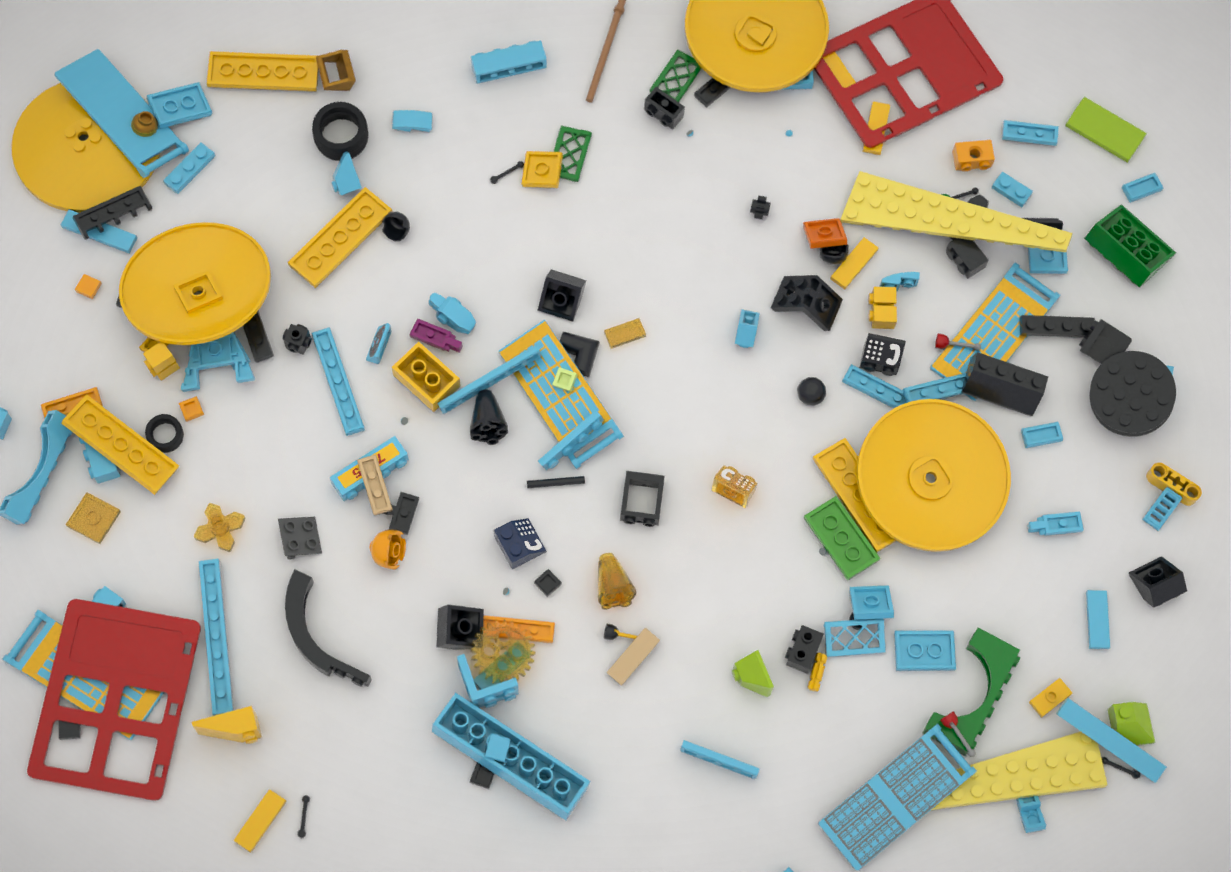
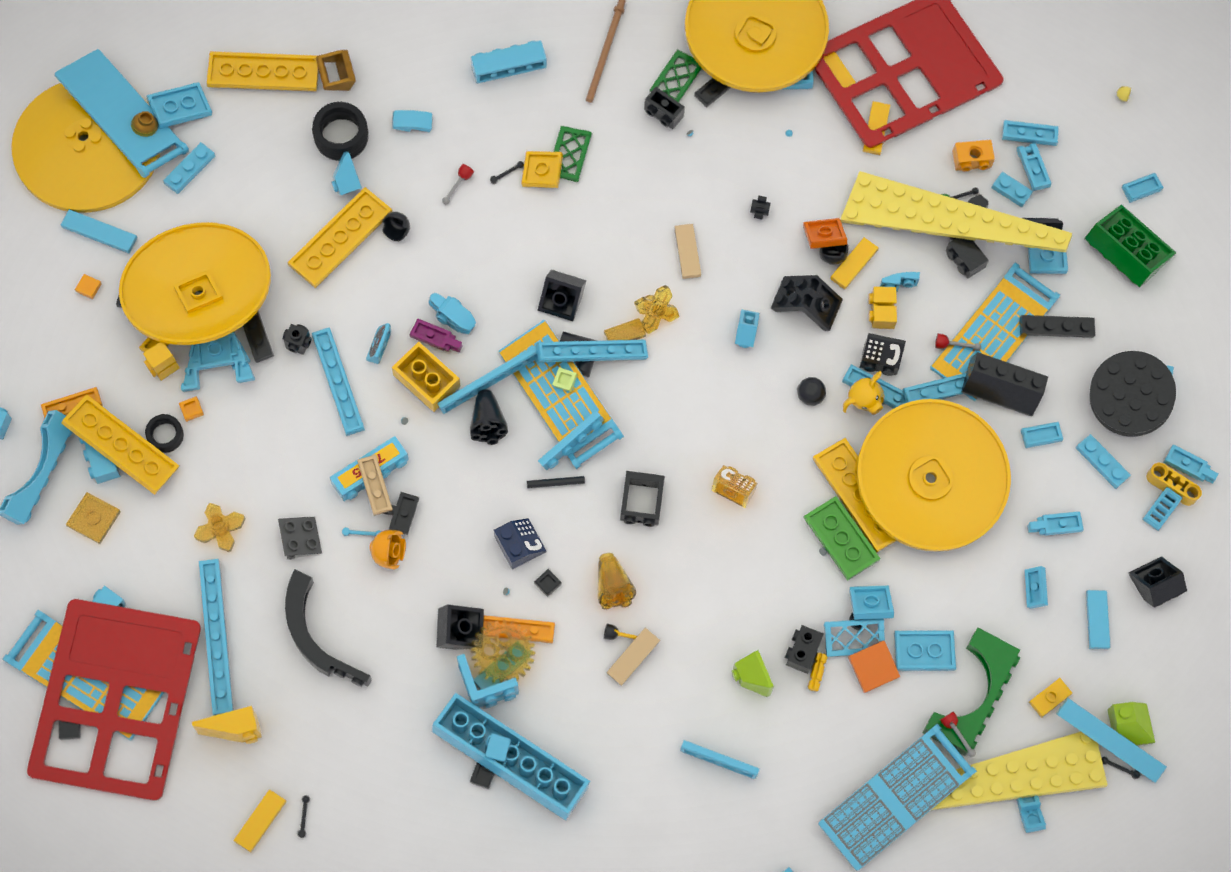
black hinge [73,186,152,240] -> none
lime tile [1065,97,1147,163] -> none
black bracket [1079,319,1132,364] -> none
none -> medium azure hinge [342,528,382,536]
none -> hinge [442,164,474,204]
none -> medium azure tile [536,340,648,362]
none -> clear yellow plant [634,285,679,334]
none -> tan tile [674,224,701,279]
none -> yellow piece [843,371,885,415]
none -> orange tile [848,640,900,693]
none -> medium azure plate [1017,143,1052,191]
none -> medium azure plate [1025,566,1048,609]
none -> medium azure plate [1076,434,1131,489]
none -> light yellow hinge [1117,86,1131,102]
none -> medium azure hinge [1164,445,1219,484]

